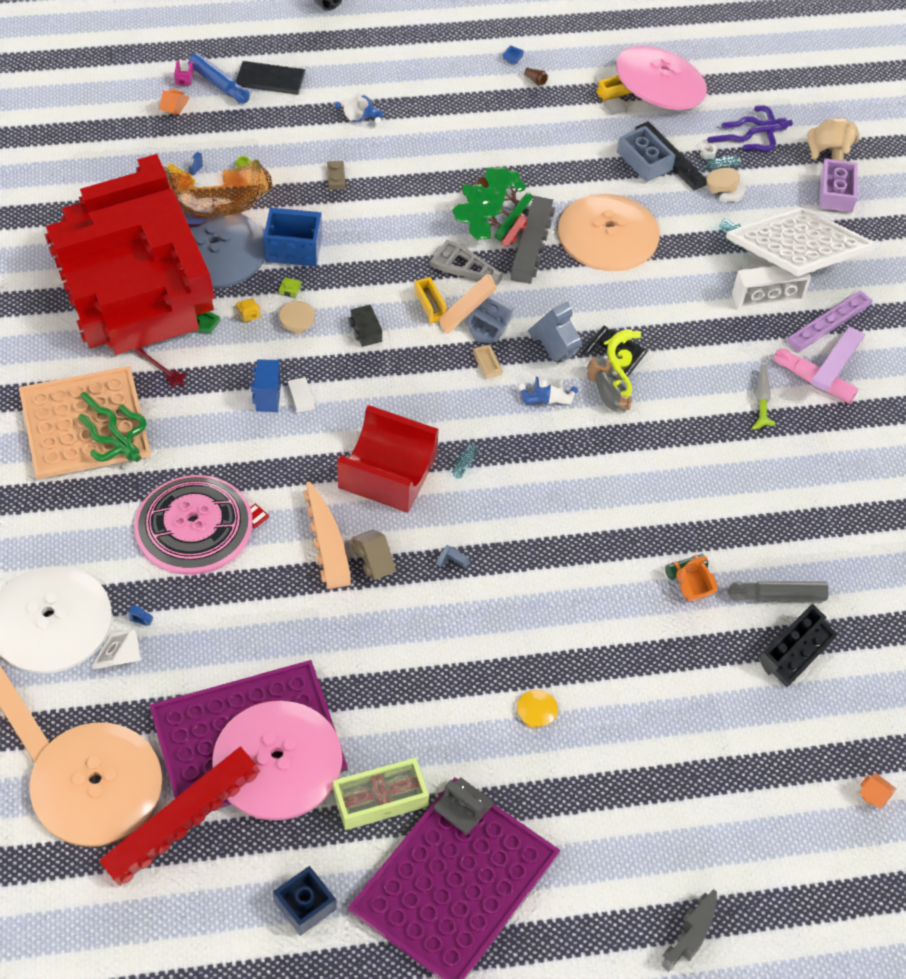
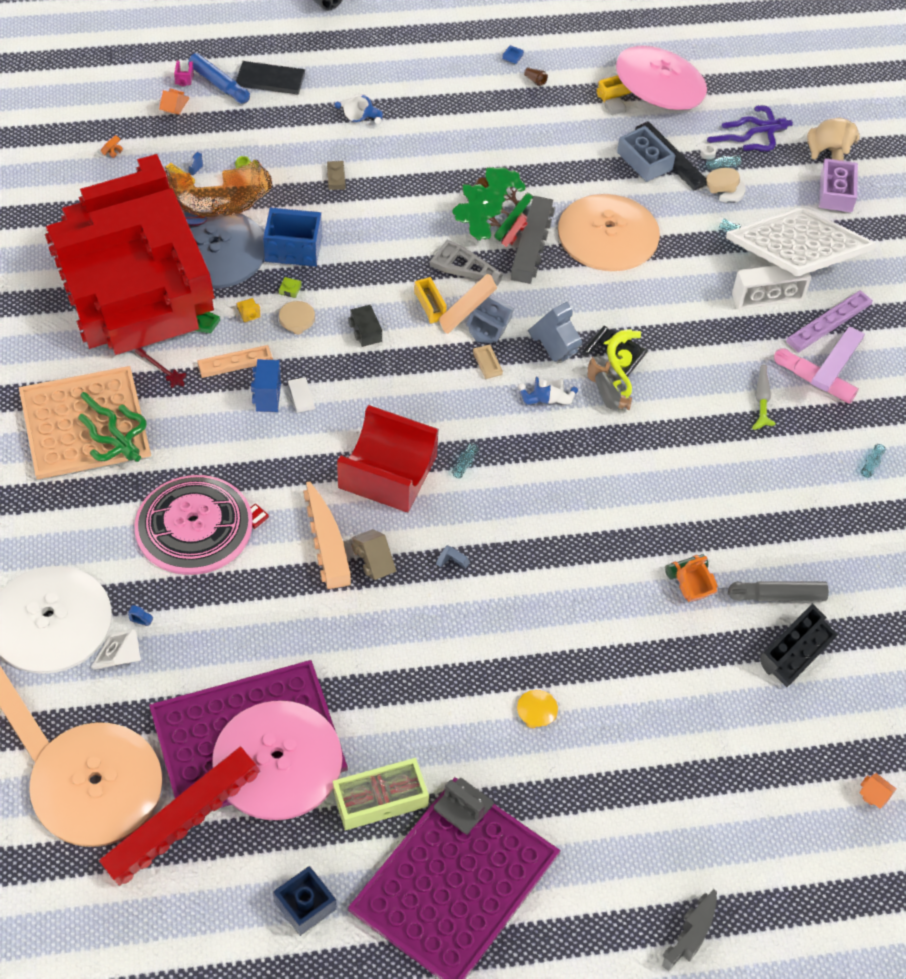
none -> orange tile [100,135,123,158]
none -> light nougat tile [197,345,273,378]
none -> clear light blue pin [860,444,886,478]

